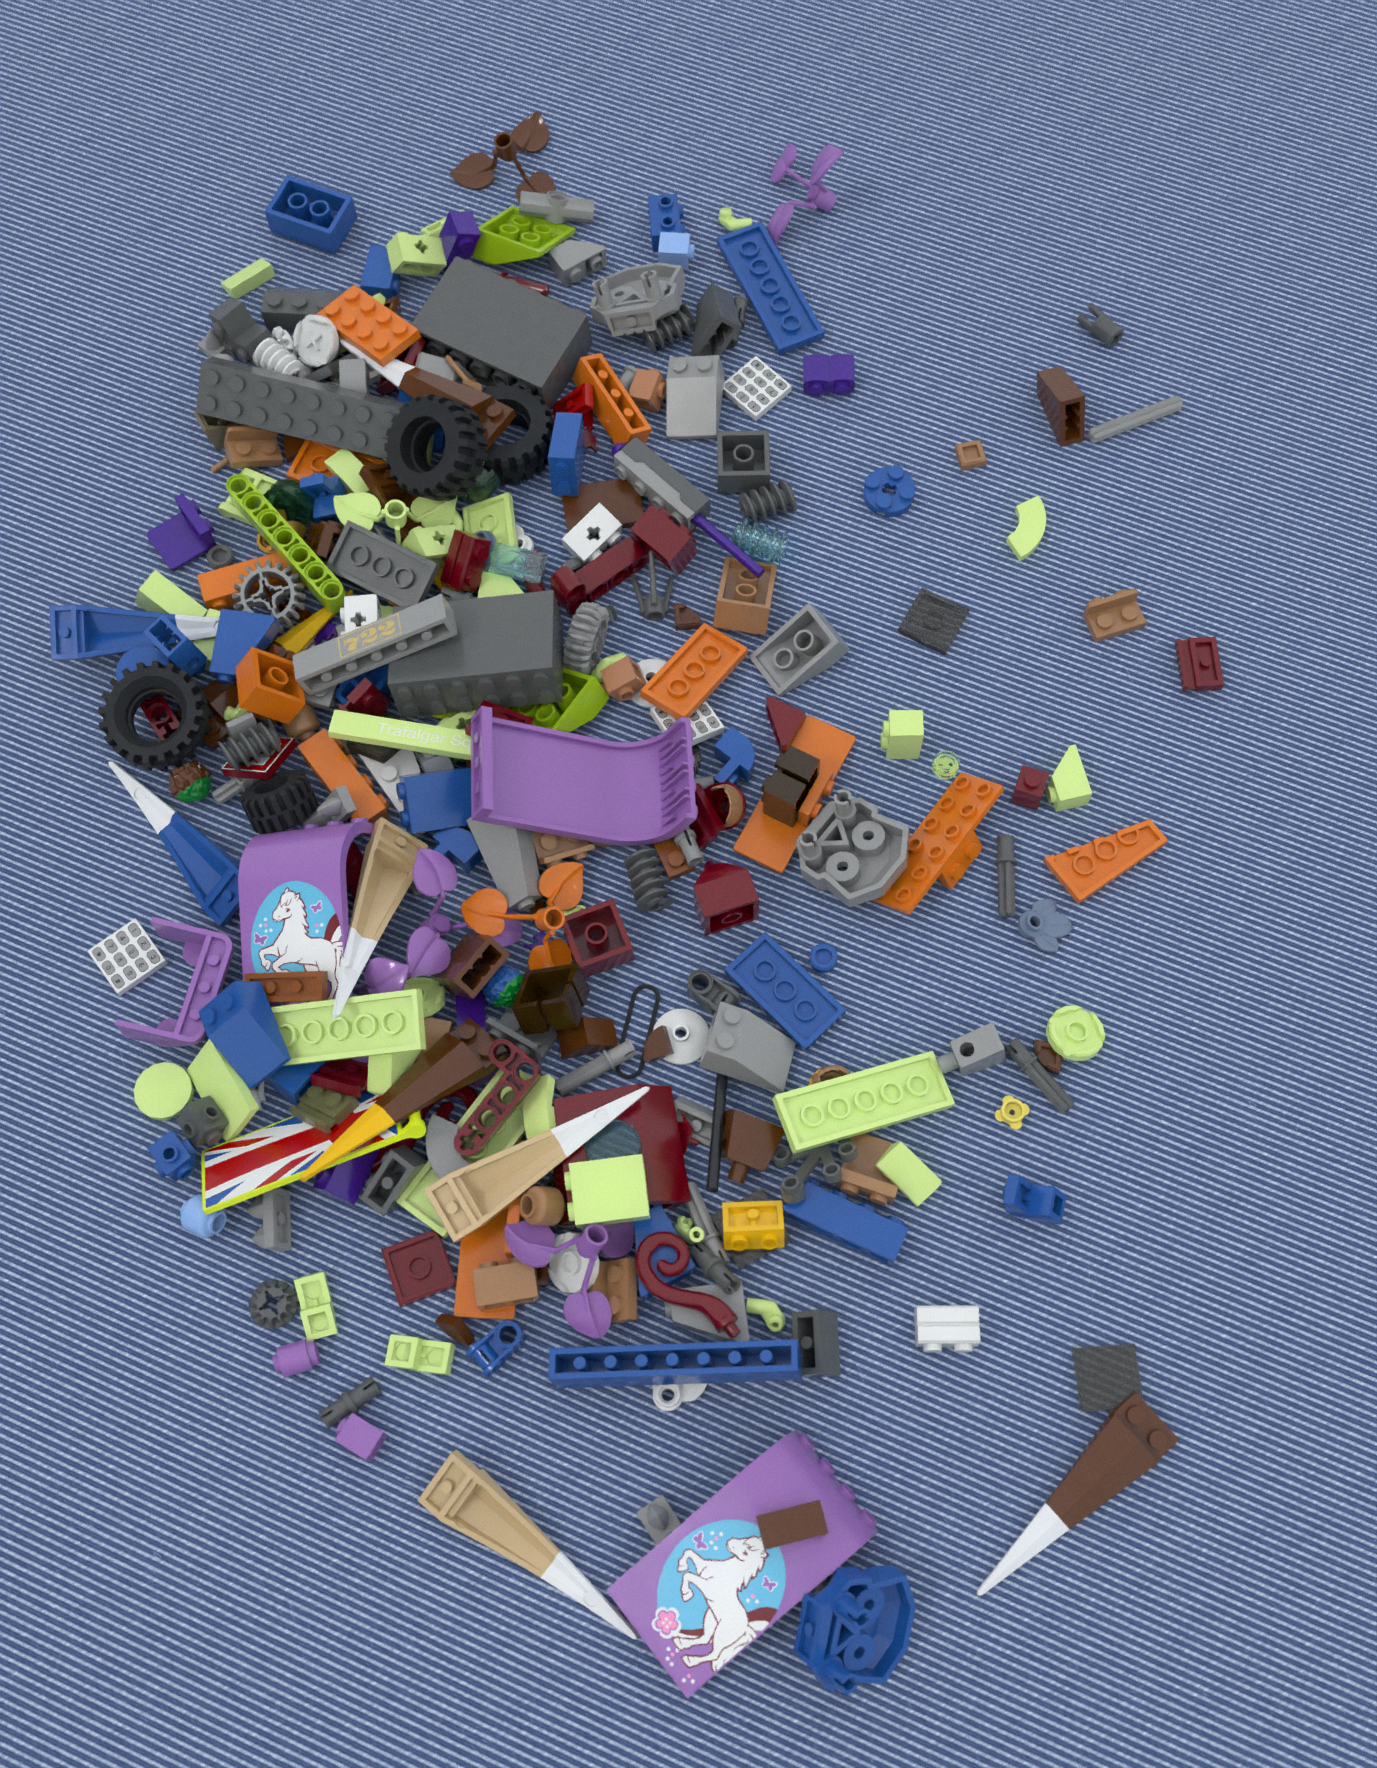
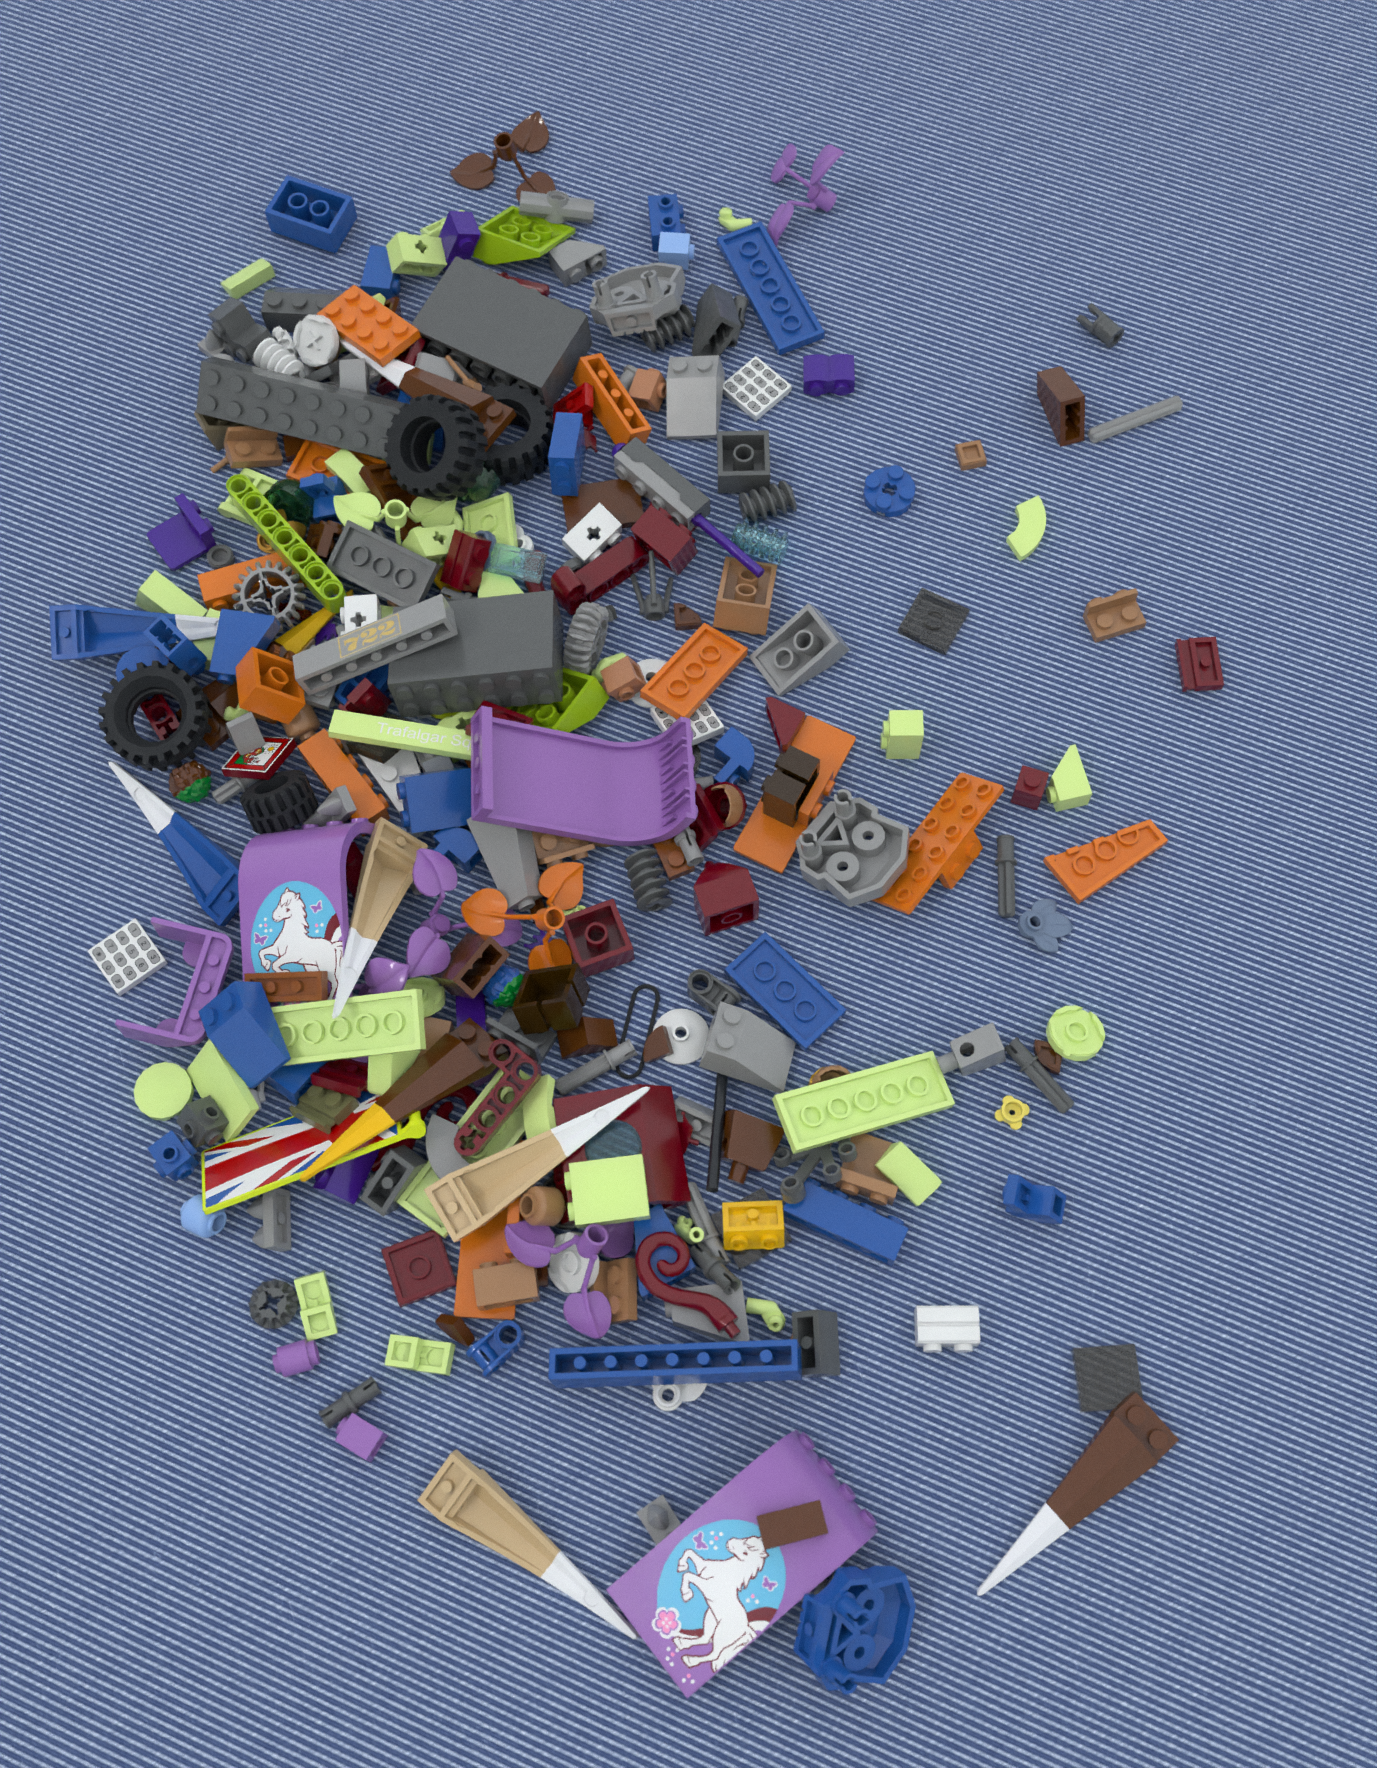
dark grey piece [218,718,281,772] -> none
blue tile [809,943,838,973] -> none
clear light blue tile [932,750,960,779] -> none

